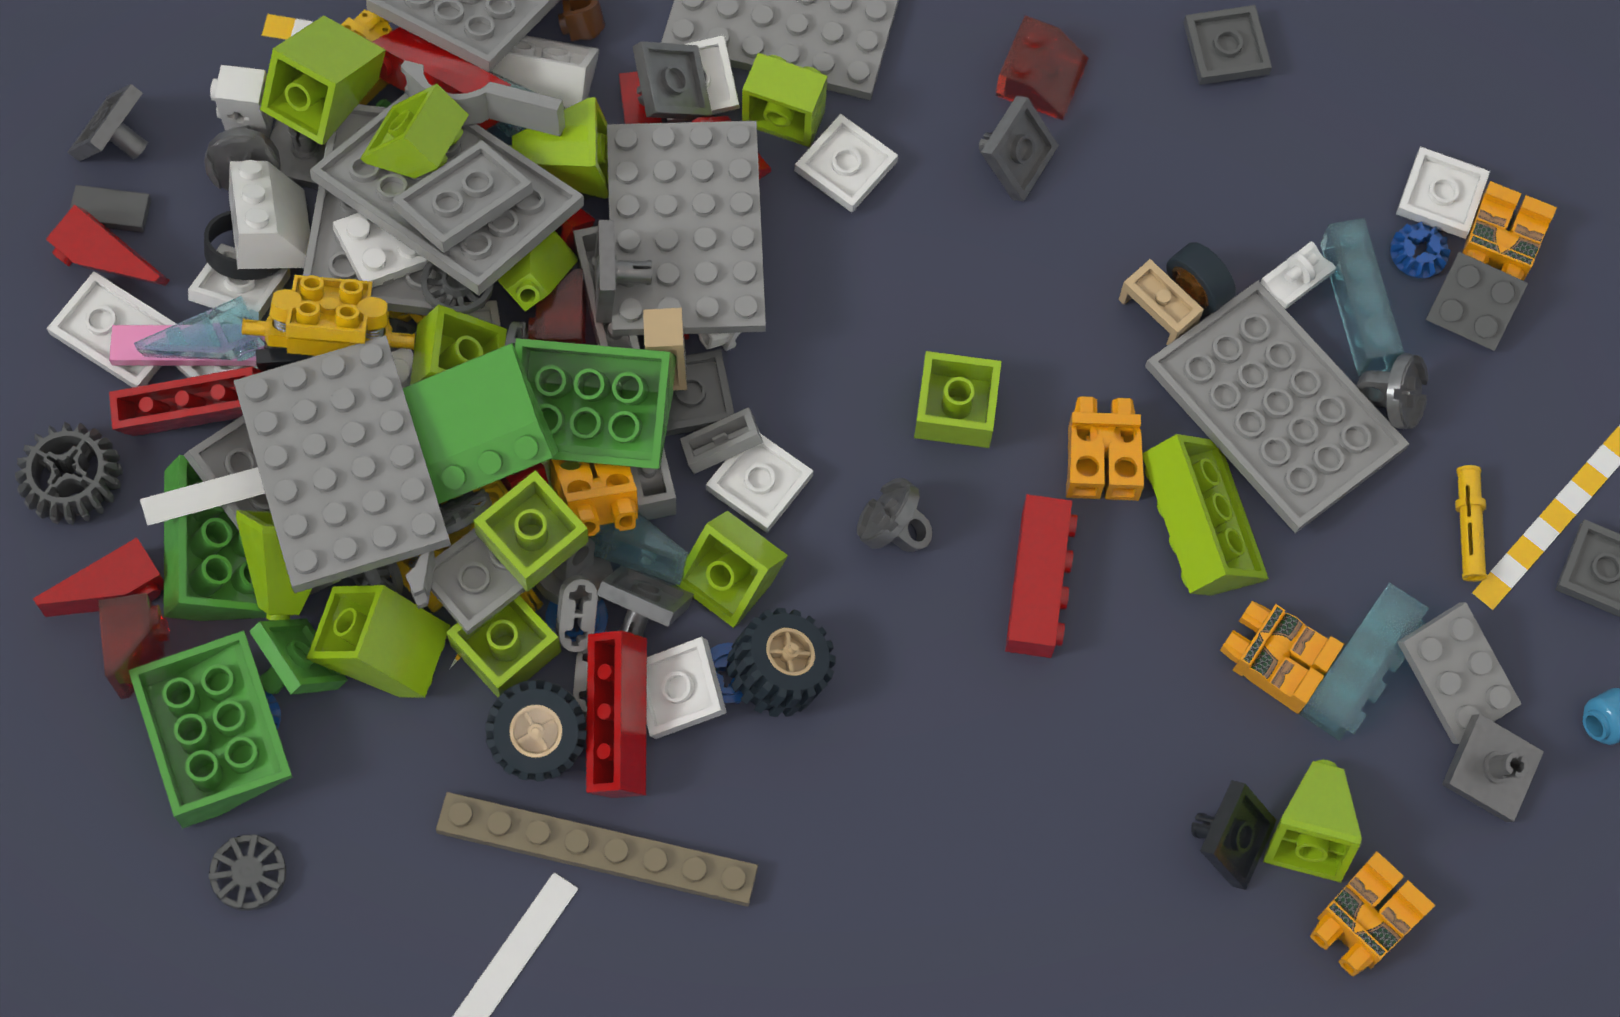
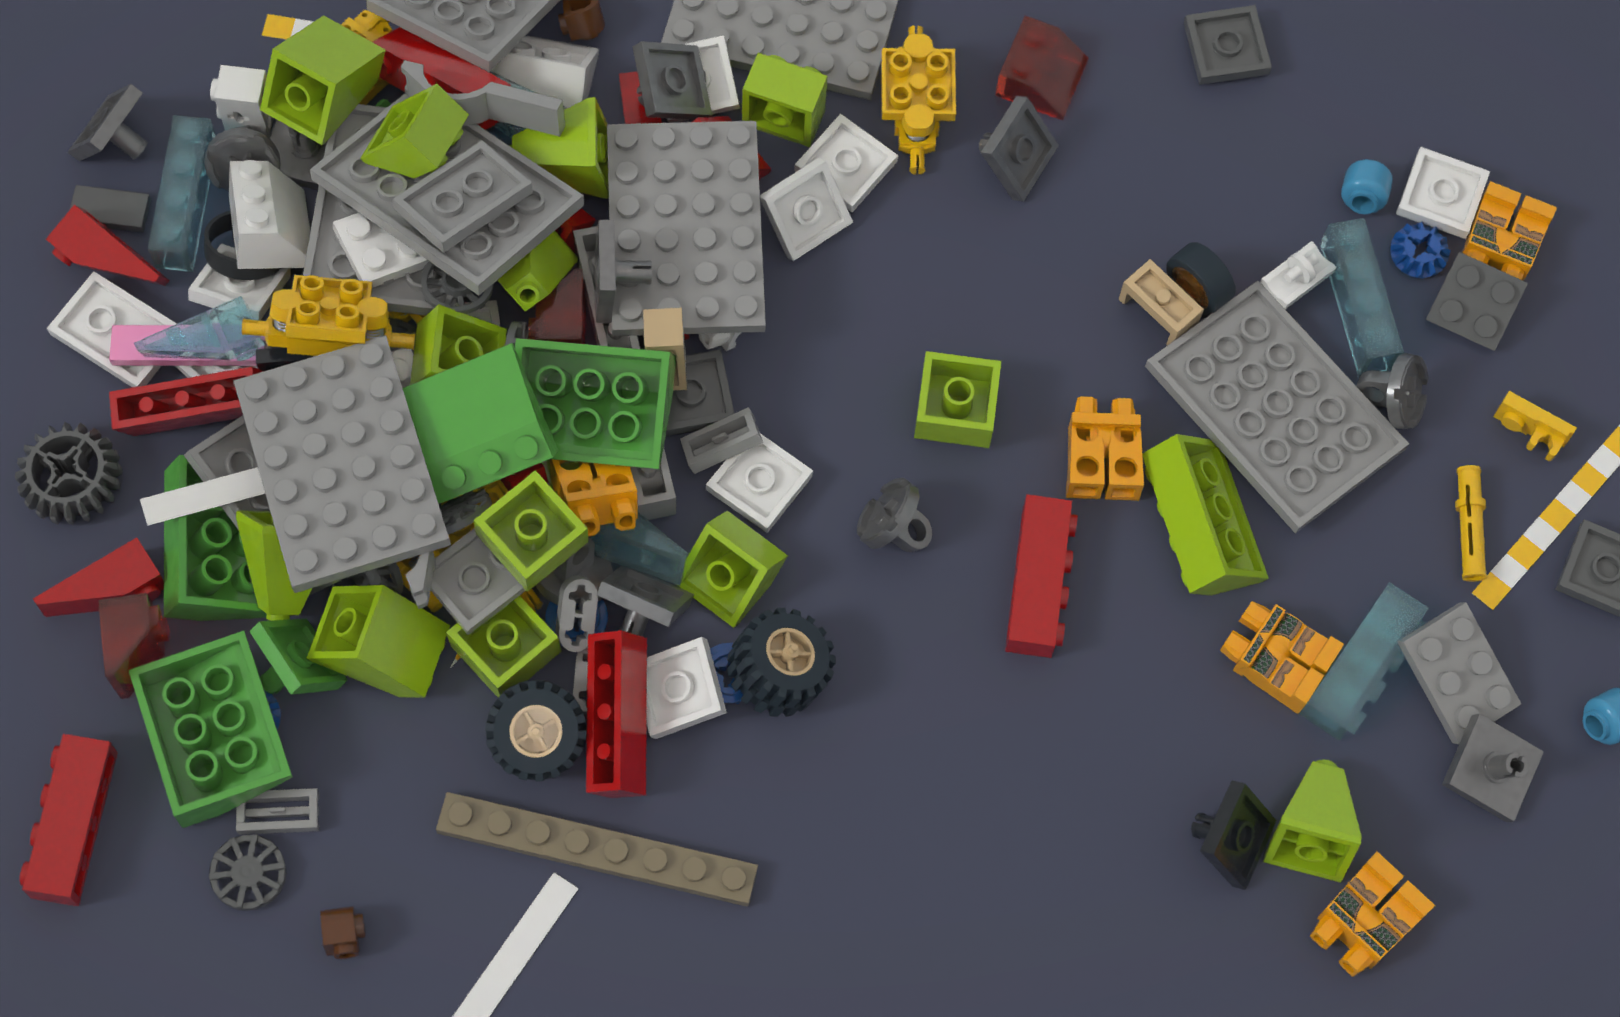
none -> red brick [20,734,118,907]
none -> clear light blue brick [148,115,216,272]
none -> light grey tile [236,788,319,835]
none -> reddish brown plate [320,906,366,959]
none -> white plate [760,158,853,261]
none -> yellow piece [881,25,956,175]
none -> dark azure head [1341,159,1393,214]
none -> yellow plate [1493,391,1577,461]

